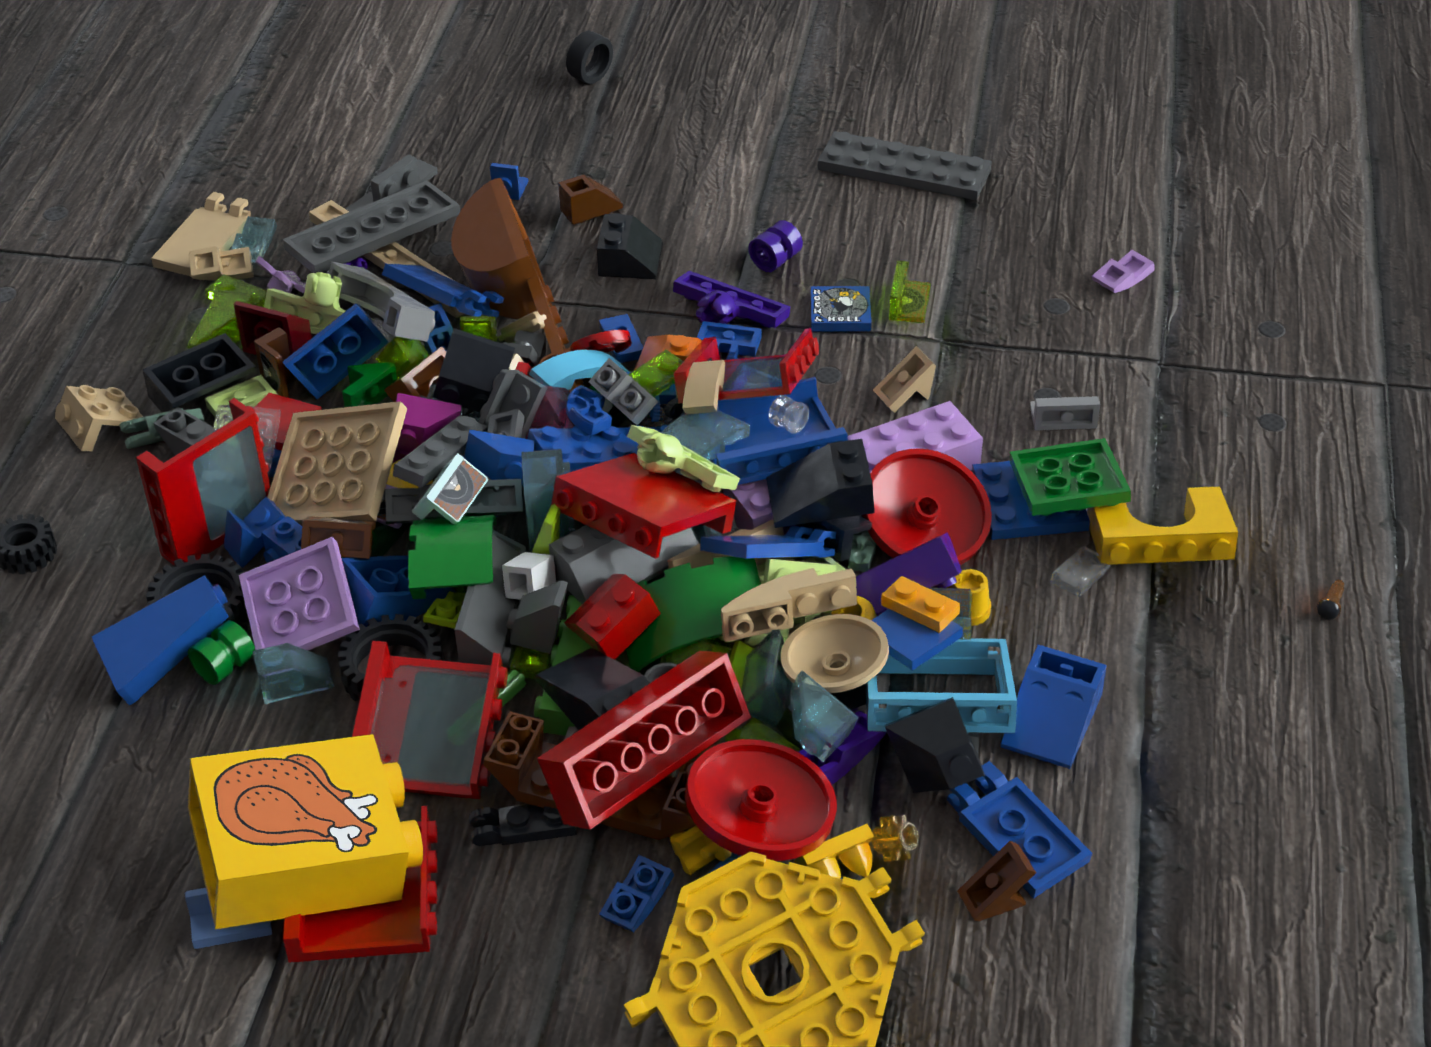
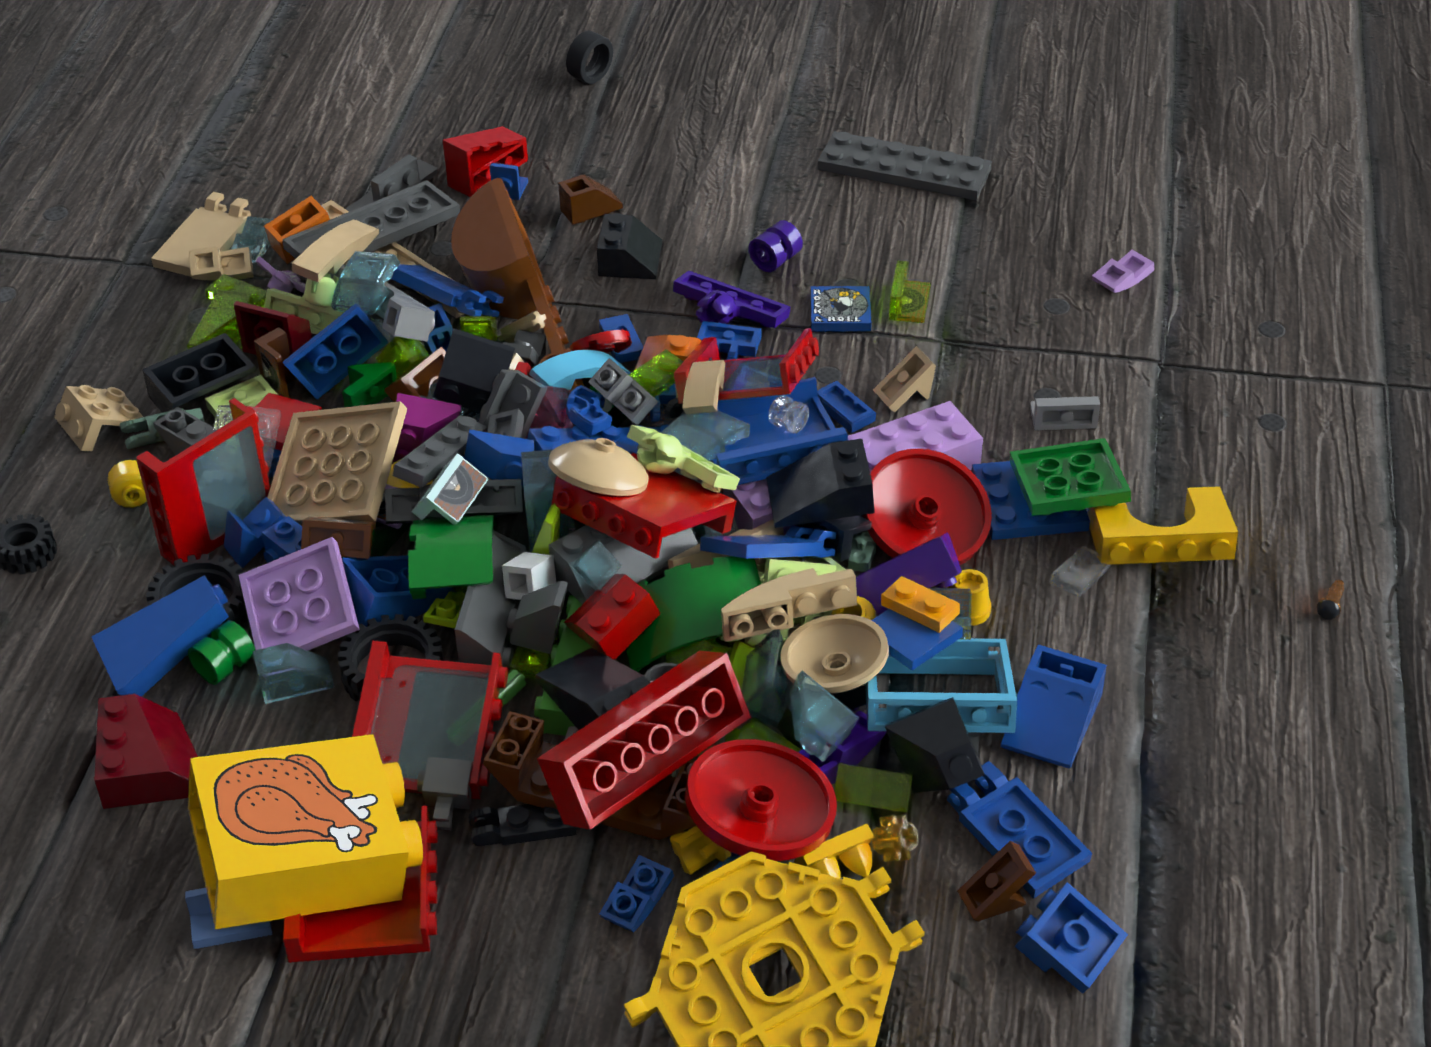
none -> dark red wedge [94,694,198,809]
none -> yellow head [107,460,147,508]
none -> orange brick [264,196,330,264]
none -> tan slope [292,219,379,283]
none -> clear light blue slope [331,251,400,315]
none -> dark grey brick [417,757,473,831]
none -> red wedge [443,126,528,197]
none -> tan dish [548,438,649,496]
none -> clear light blue plate [572,540,623,591]
none -> blue plate [817,381,876,434]
none -> clear neon green plate [835,763,913,813]
none -> blue plate [1015,882,1128,994]

